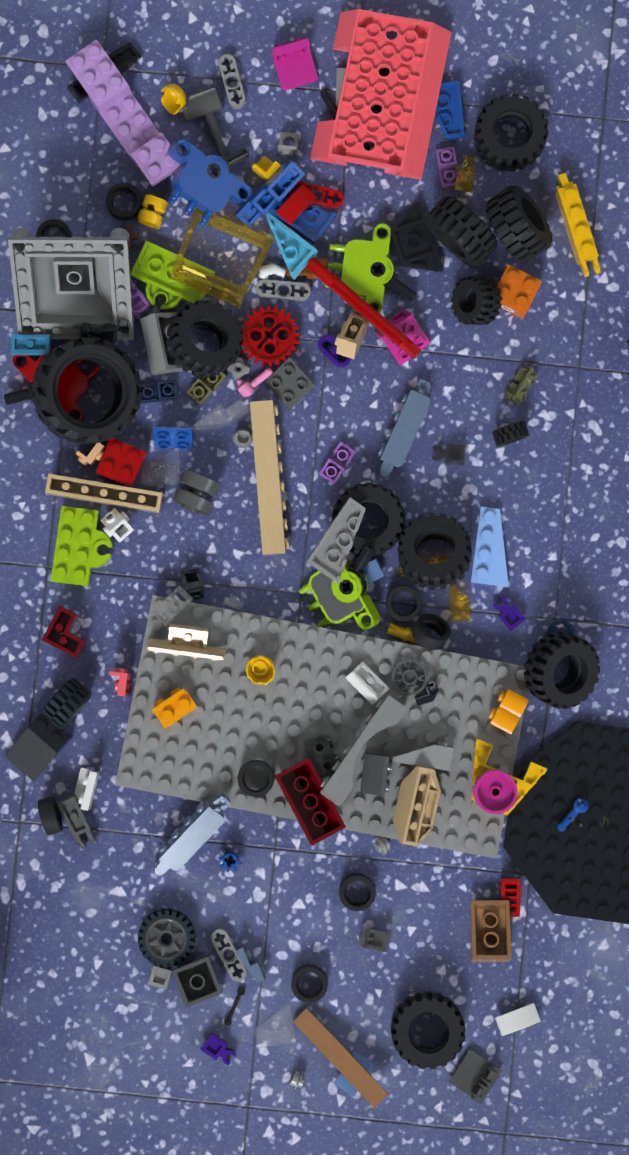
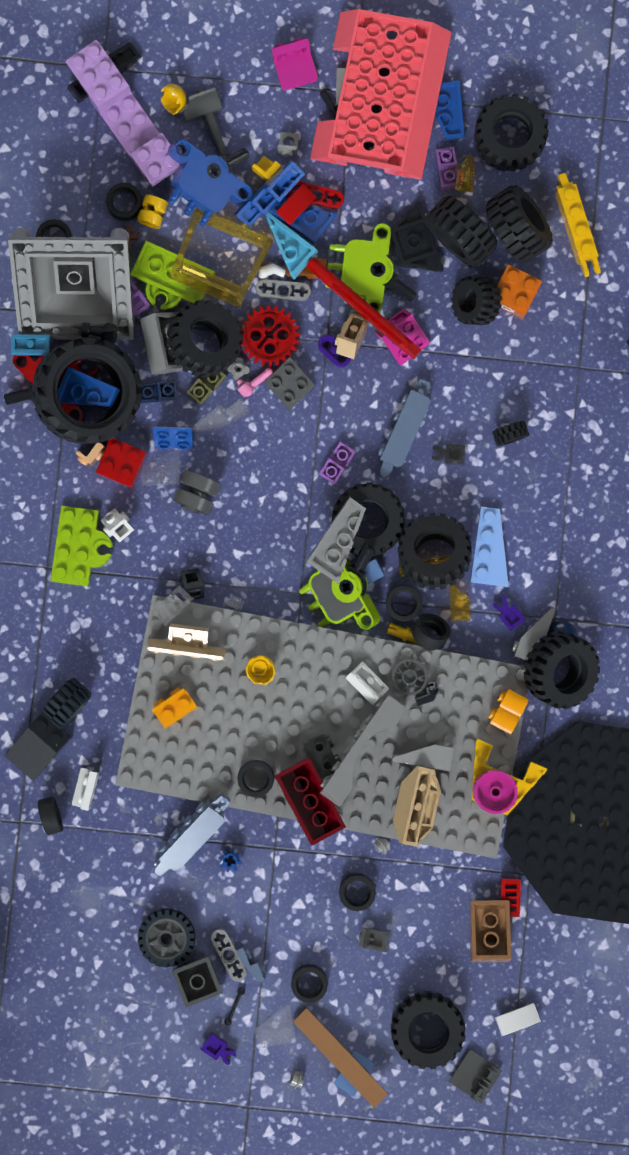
dark red brick [42,606,87,658] -> none
tan brick [45,473,164,514] -> none
dark grey hinge [57,794,97,849] -> none
coral bracket [108,668,133,696] -> none
light grey plate [148,965,172,990] -> none
light grey beam [219,54,245,109] -> none
light grey plate [234,429,253,448] -> none
tan brick [250,400,289,556] -> none
dark grey slope [360,753,392,797] -> none
olive hinge [505,365,537,406] -> none
blue piece [557,798,588,832] -> none
none -> blue wing [57,367,120,407]
none -> light grey slope [511,608,555,661]

